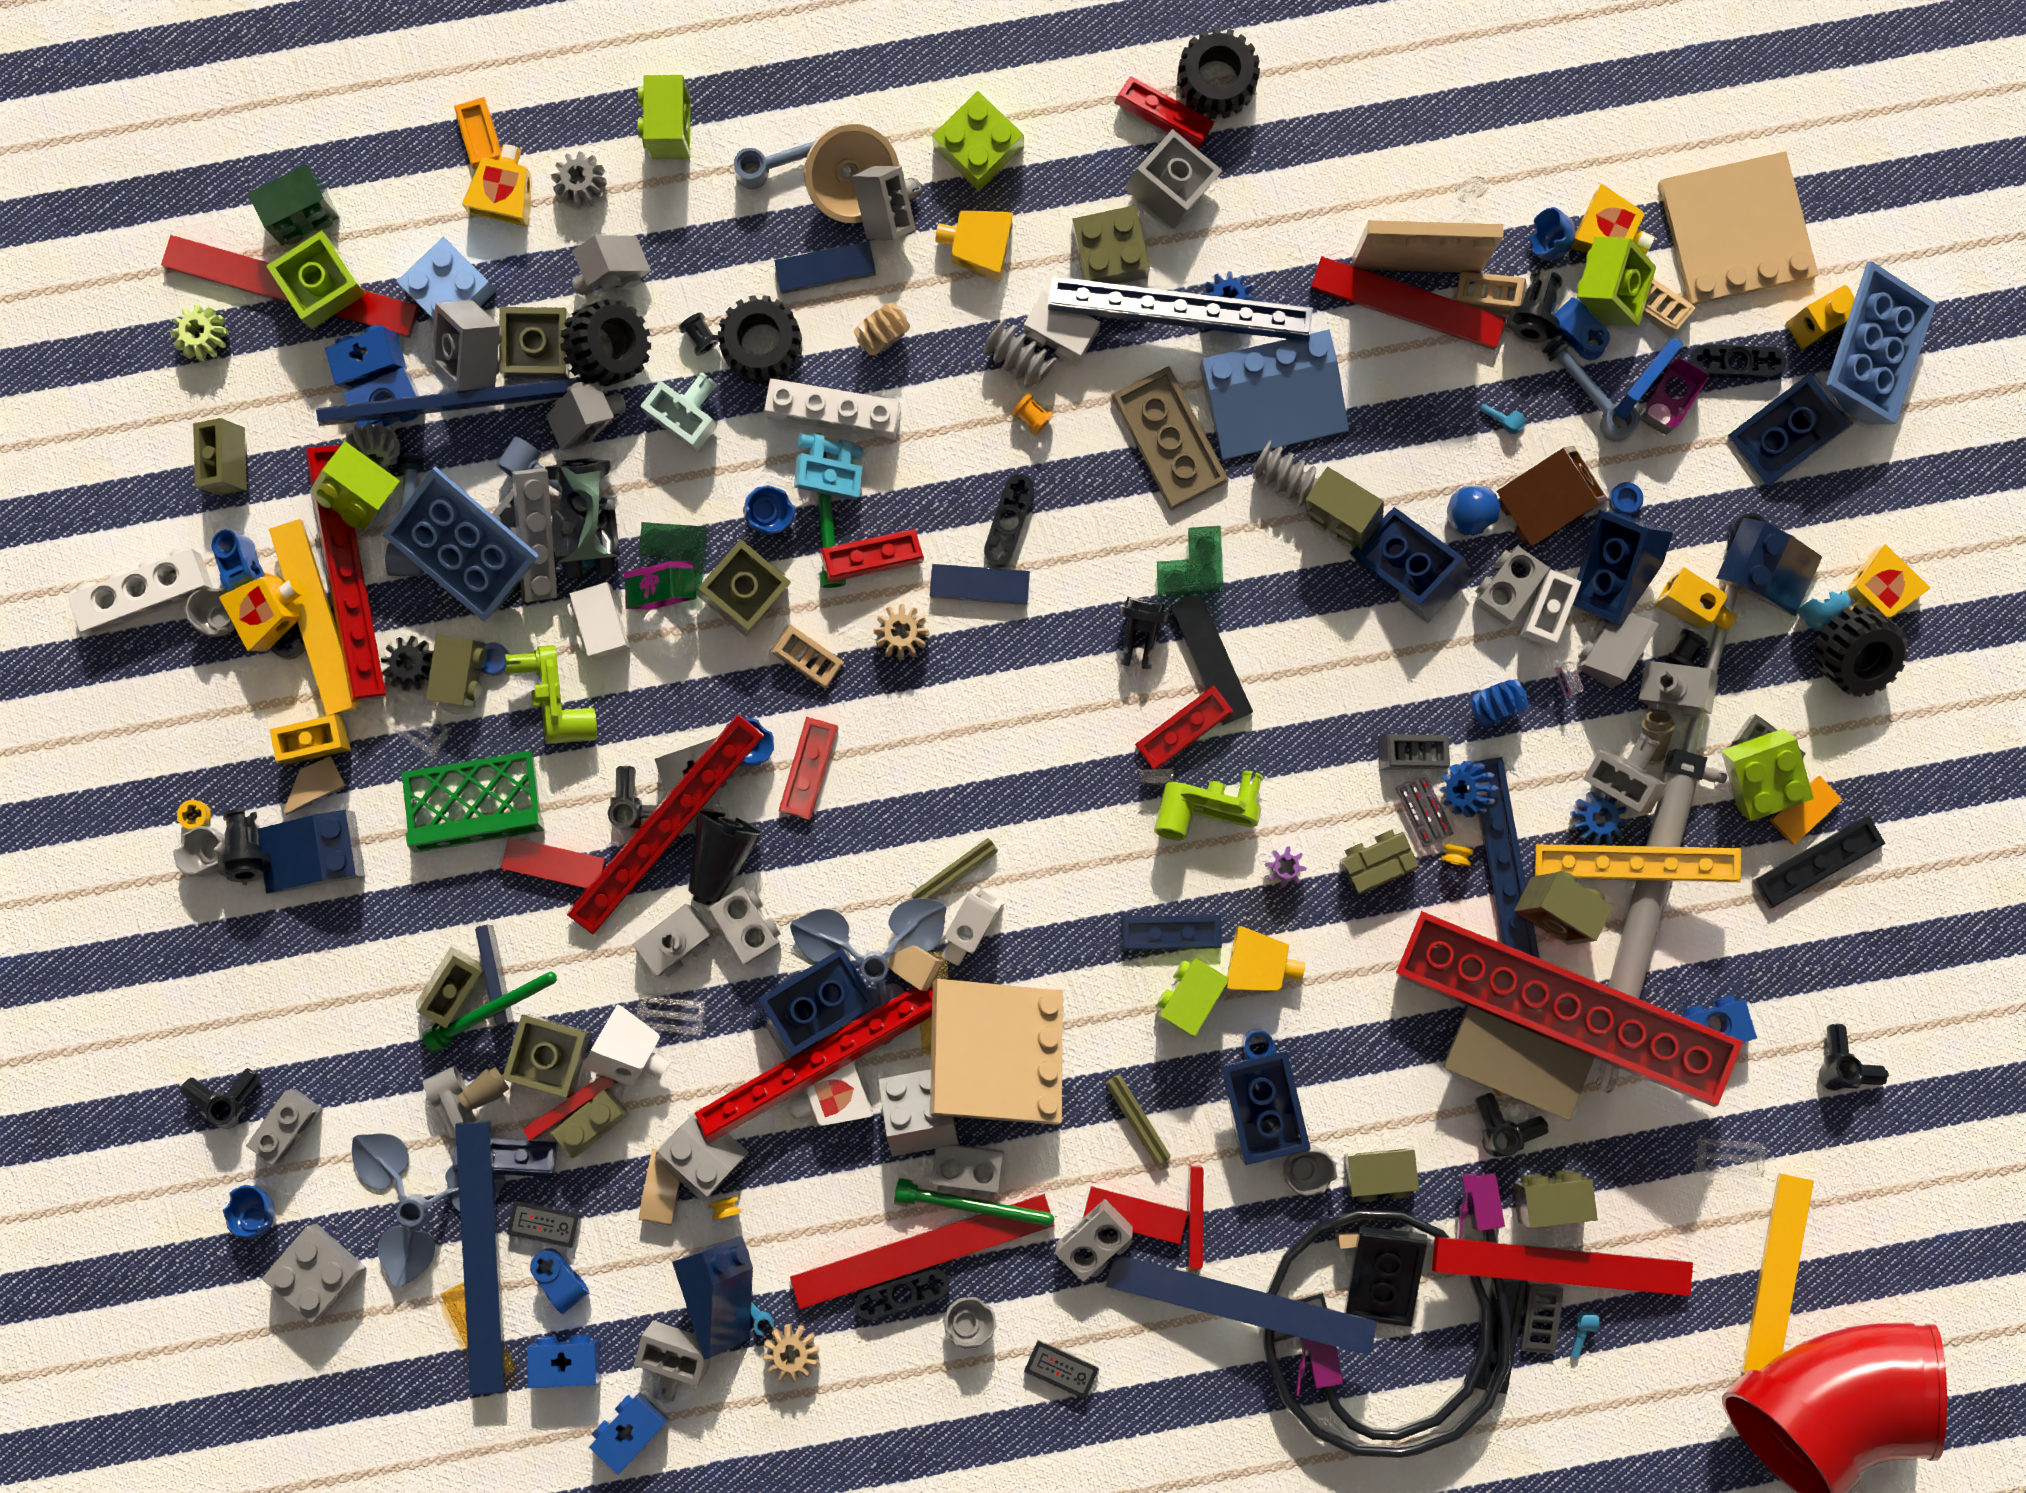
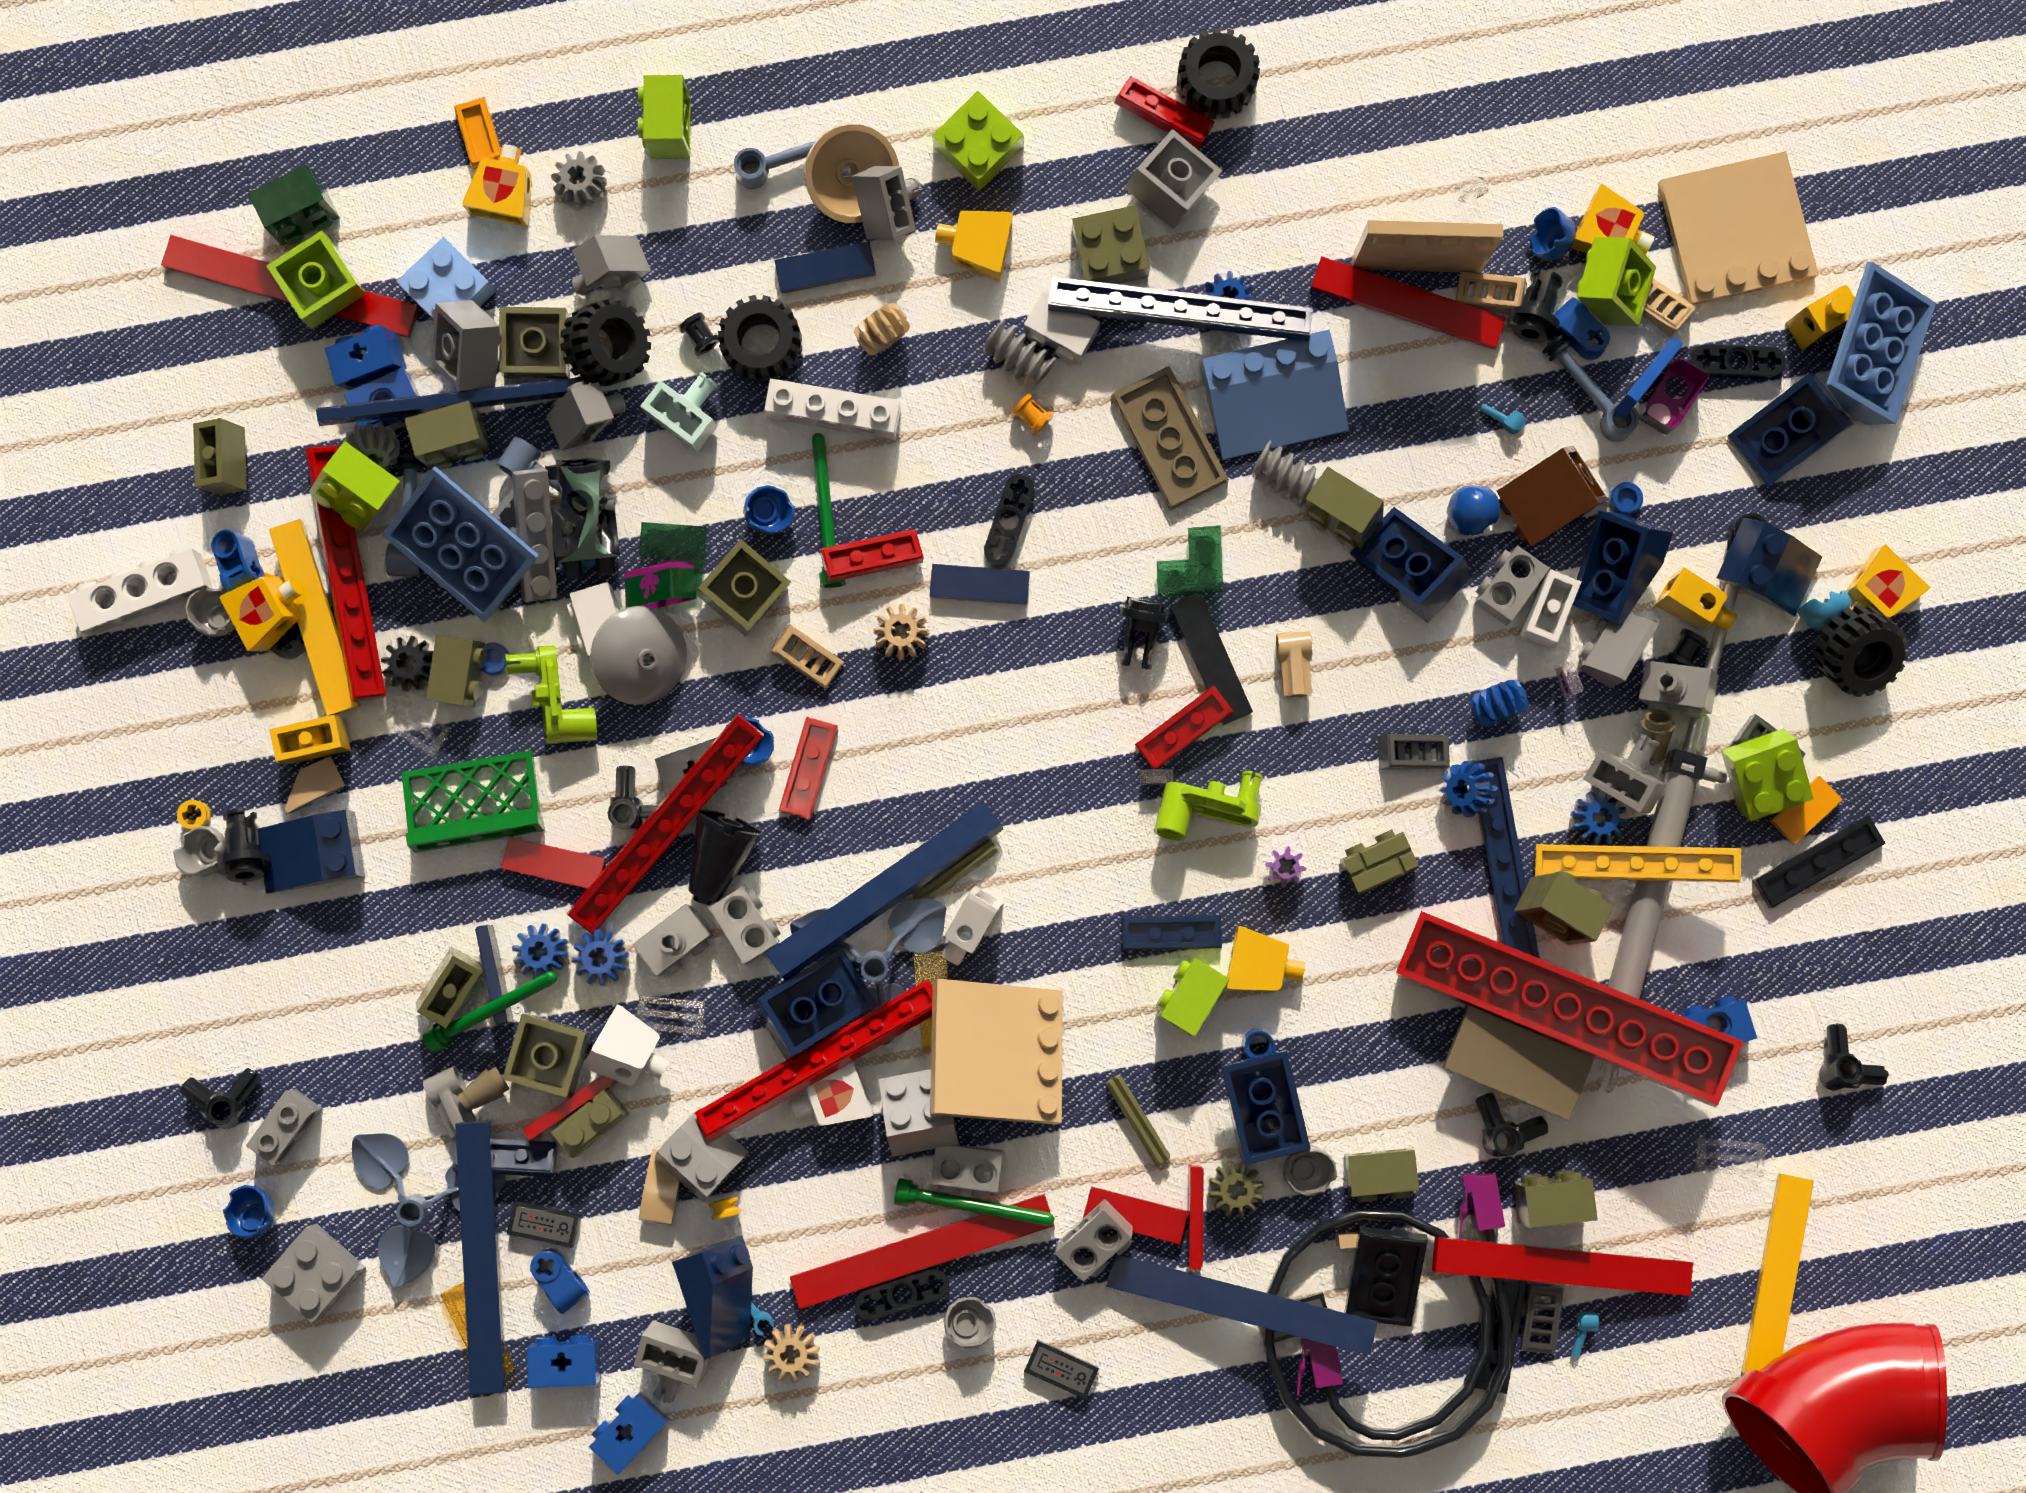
yellowish green gear [170,304,229,361] -> none
medium azure plate [794,433,863,501] -> none
tan slope [887,946,942,991] -> none
tile [1395,774,1454,848] -> none
yellow bush [1441,844,1474,867] -> none
none -> olive brick [405,400,491,470]
none -> blue gear [512,923,569,979]
none -> blue gear [572,929,630,986]
none -> light grey dish [590,606,687,705]
none -> dark blue tile [766,802,1004,981]
none -> olive gear [1208,1161,1265,1218]
none -> tan piece [1276,631,1312,698]

